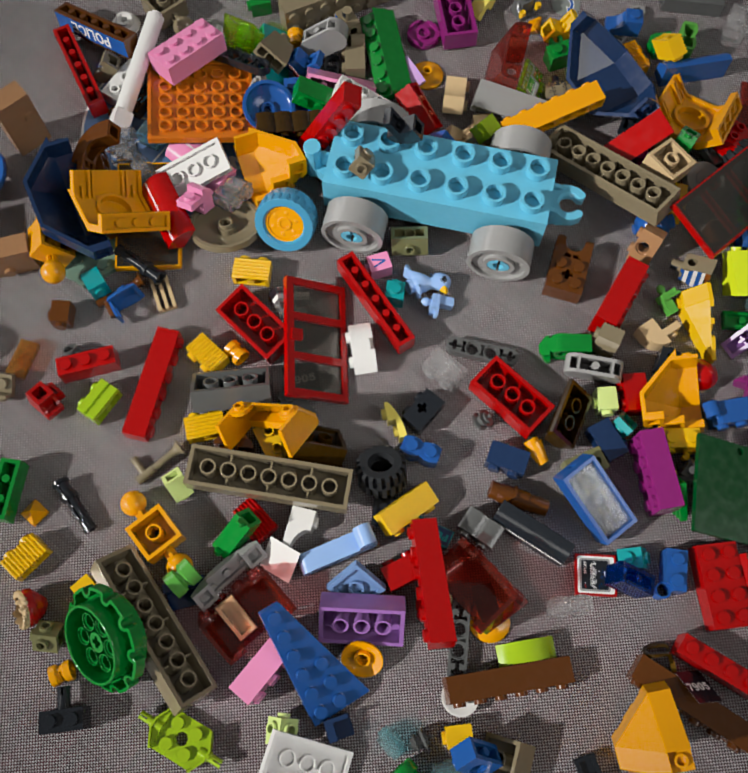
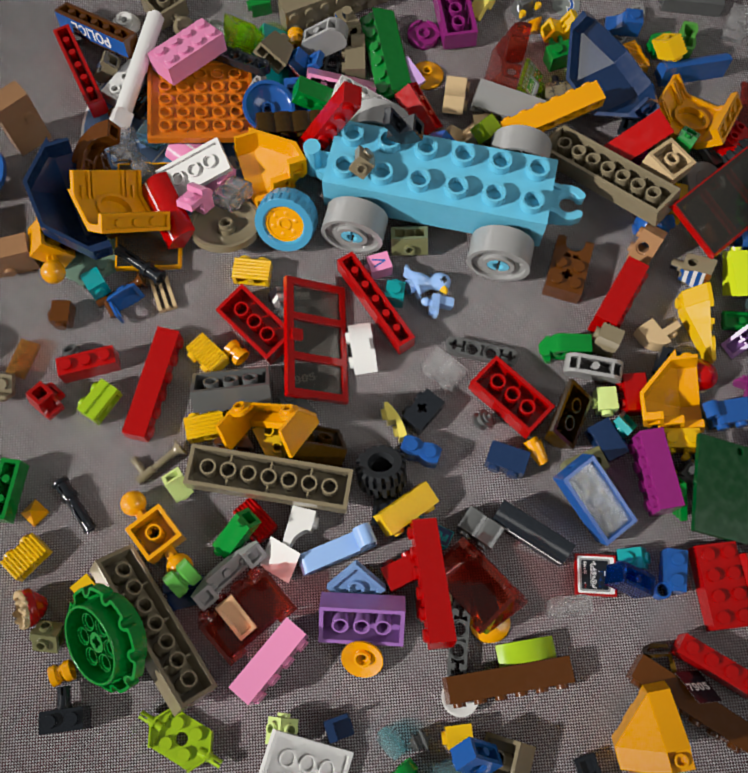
blue wing [258,601,370,727] -> none
reddish brown piece [487,480,550,517] -> none
bright green piece [655,285,681,317] -> none

